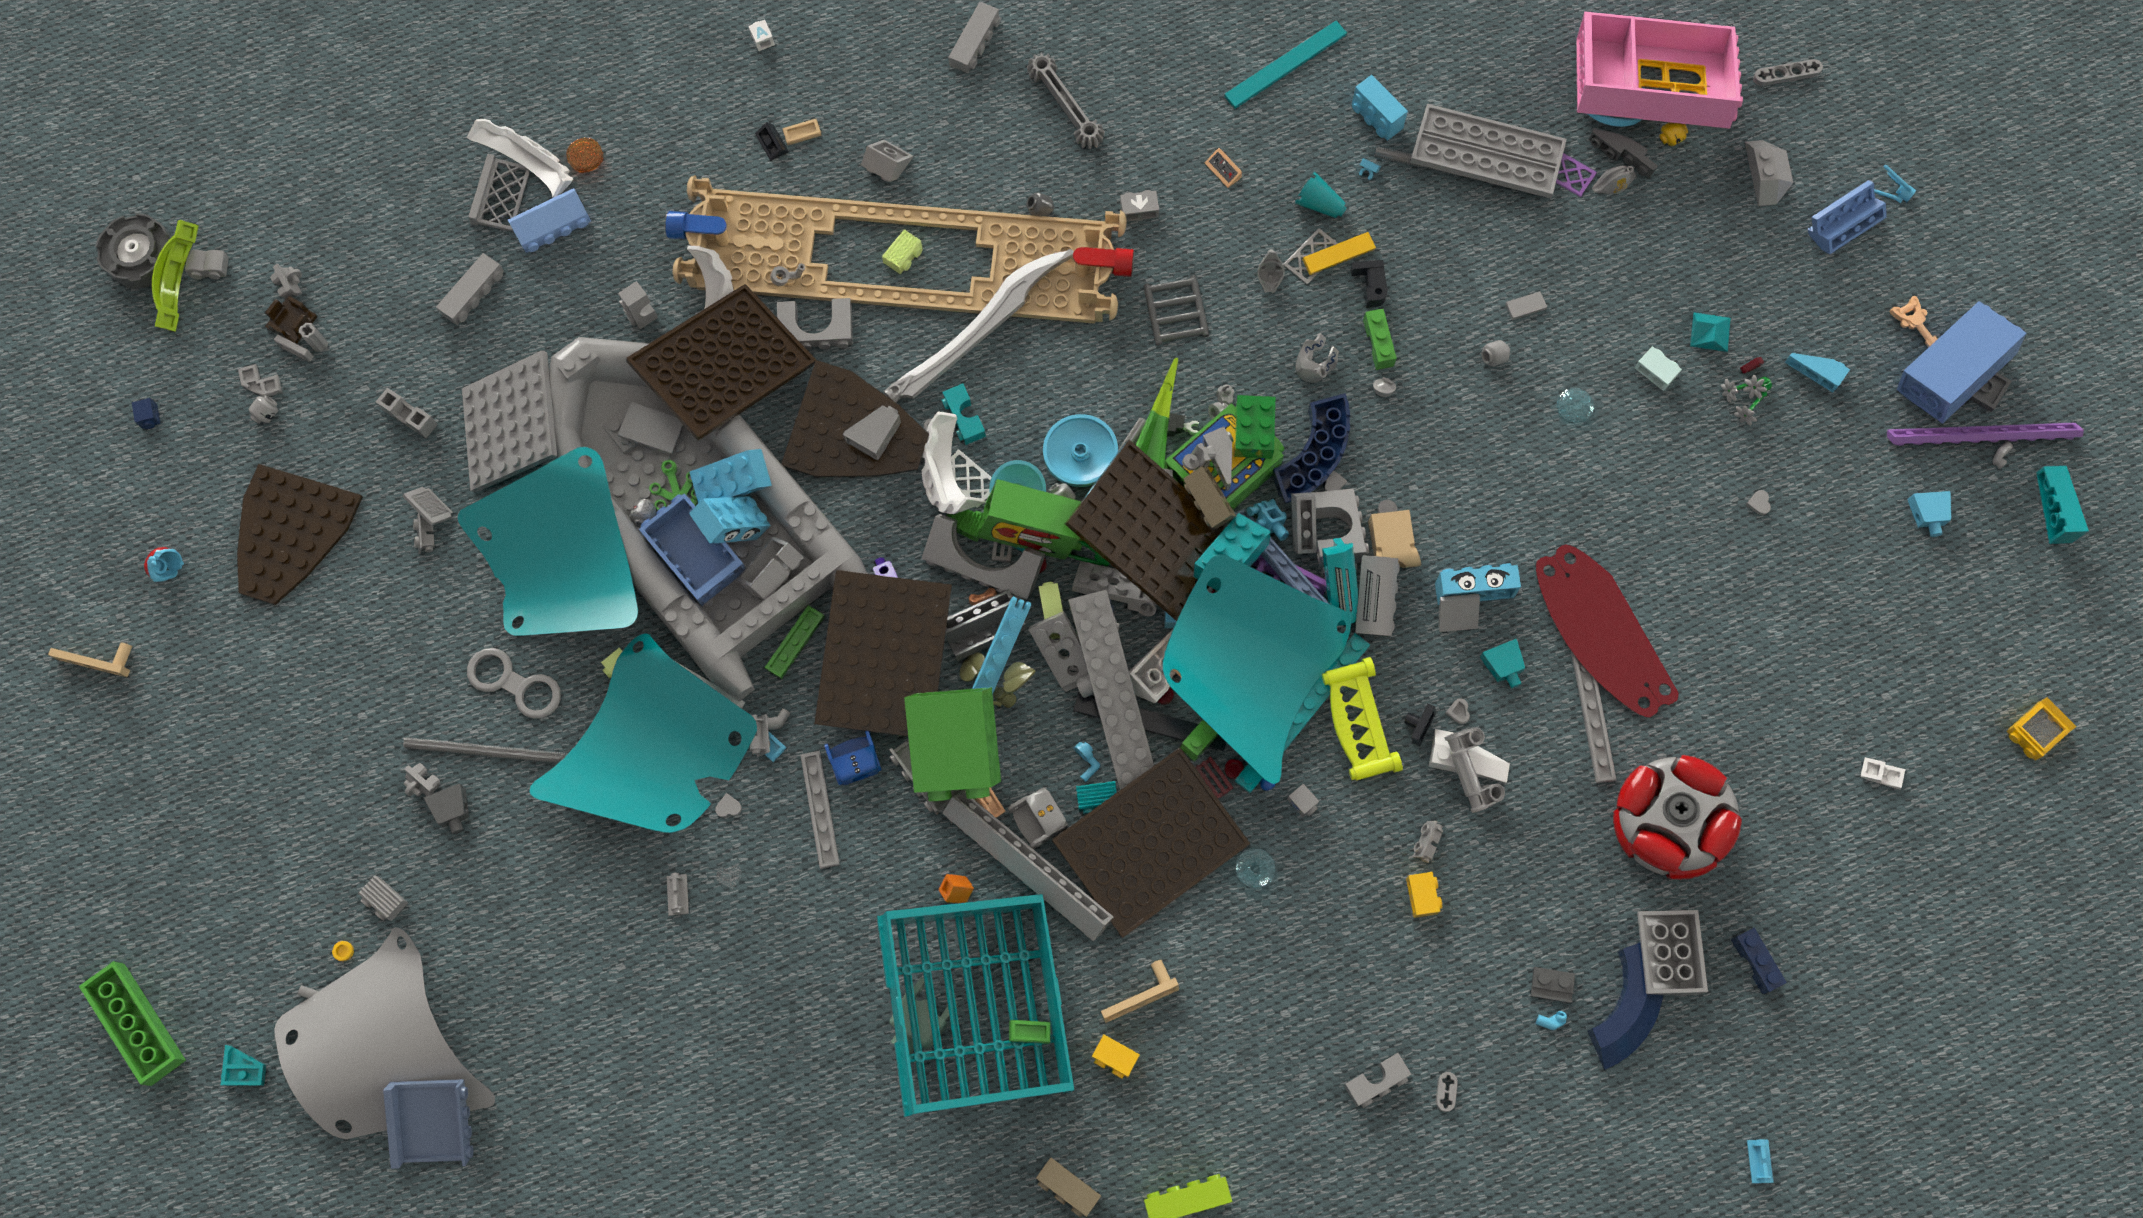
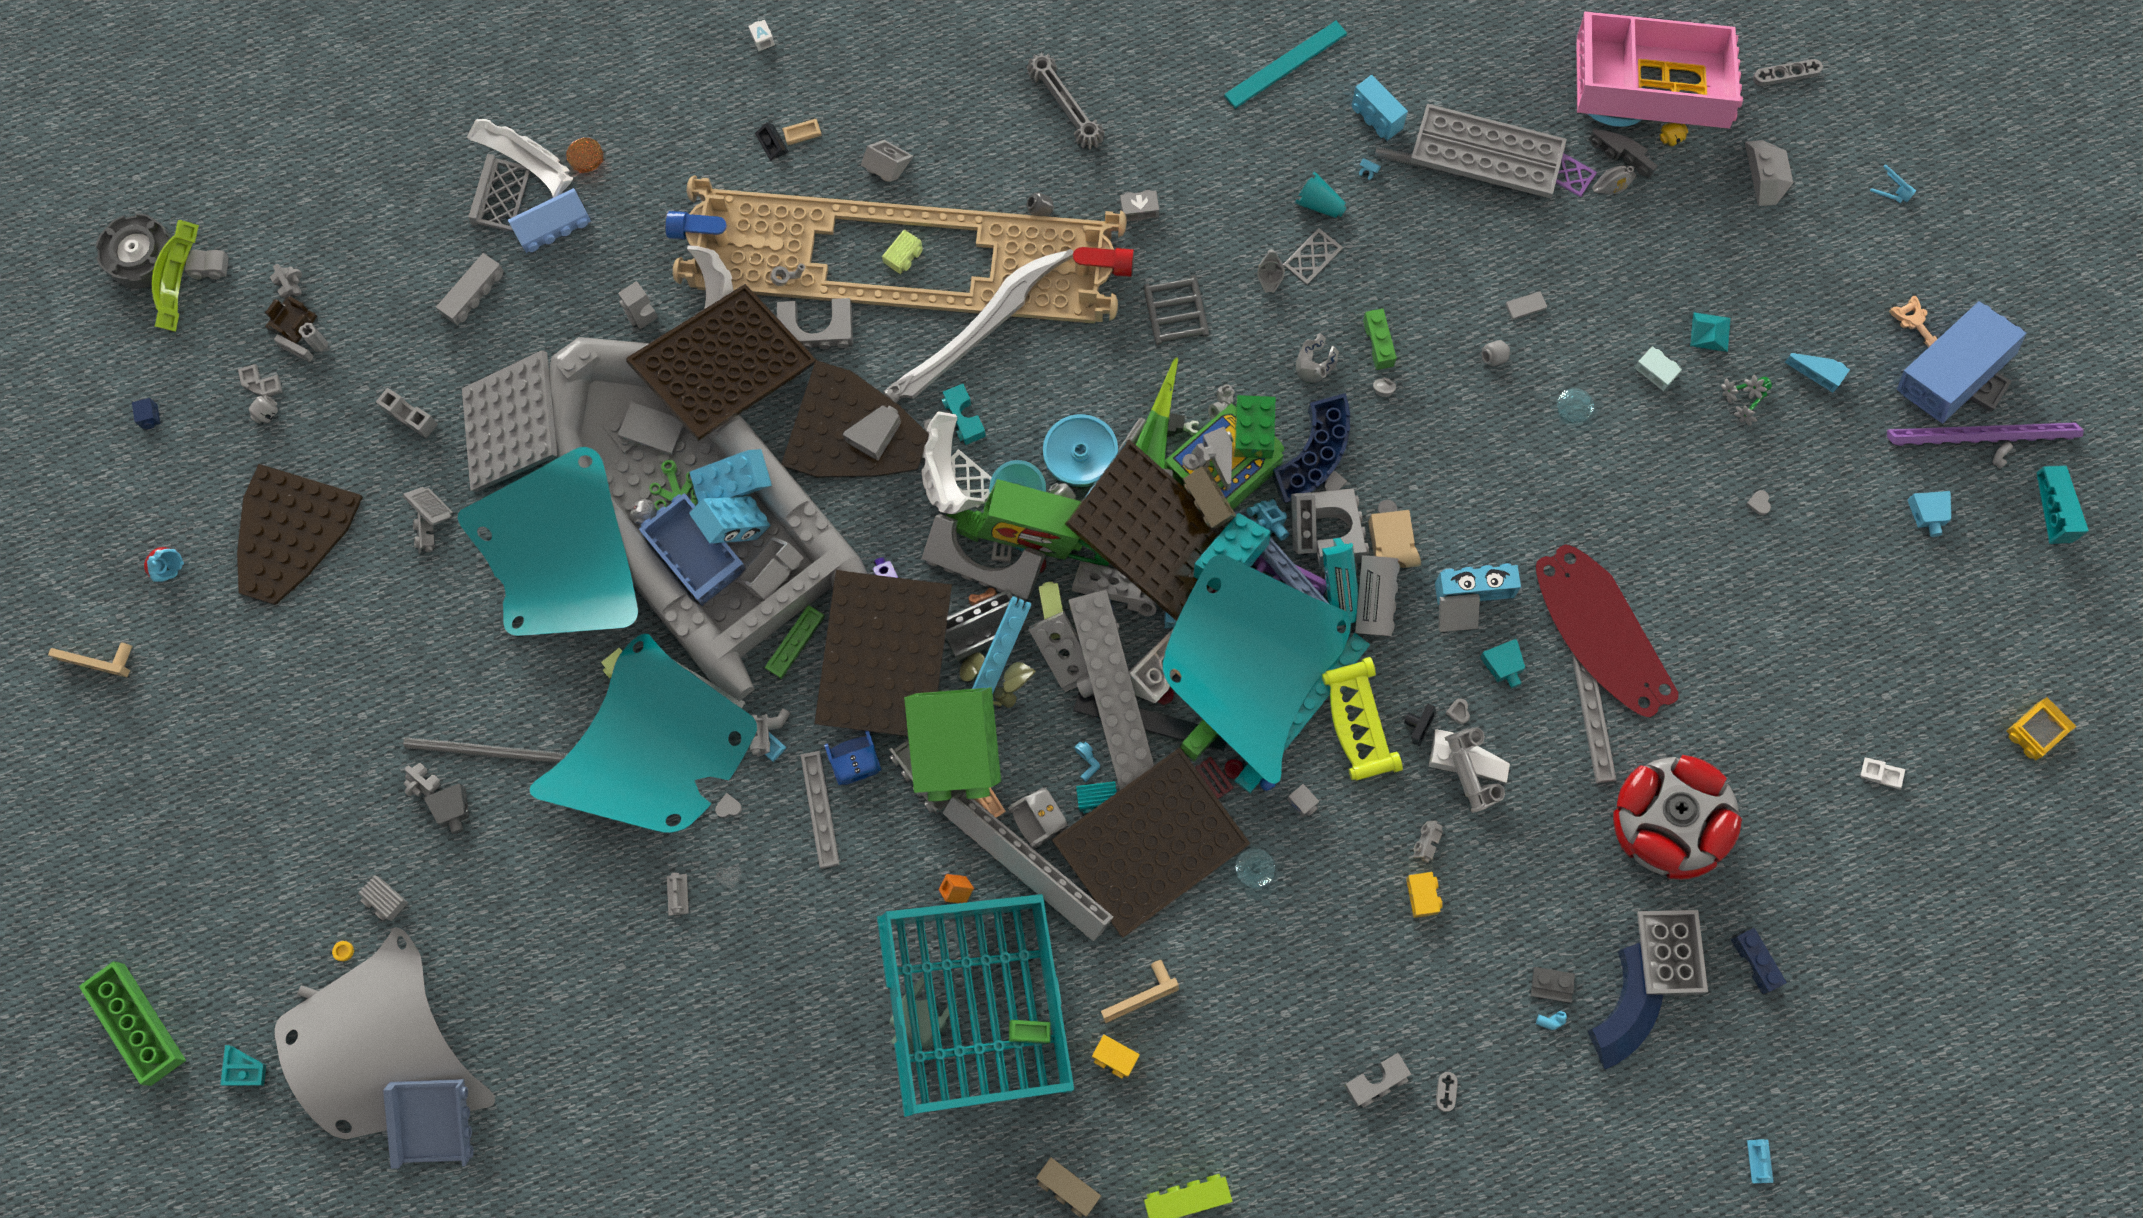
light grey bar [467,648,561,719] -> none
light grey brick [948,2,1001,73] -> none
slope [1205,148,1242,188] -> none
yellow tile [1302,232,1376,275] -> none
black piece [1350,260,1388,308] -> none
dark red tile [1740,357,1764,374] -> none
medium blue brick [1808,180,1887,254] -> none

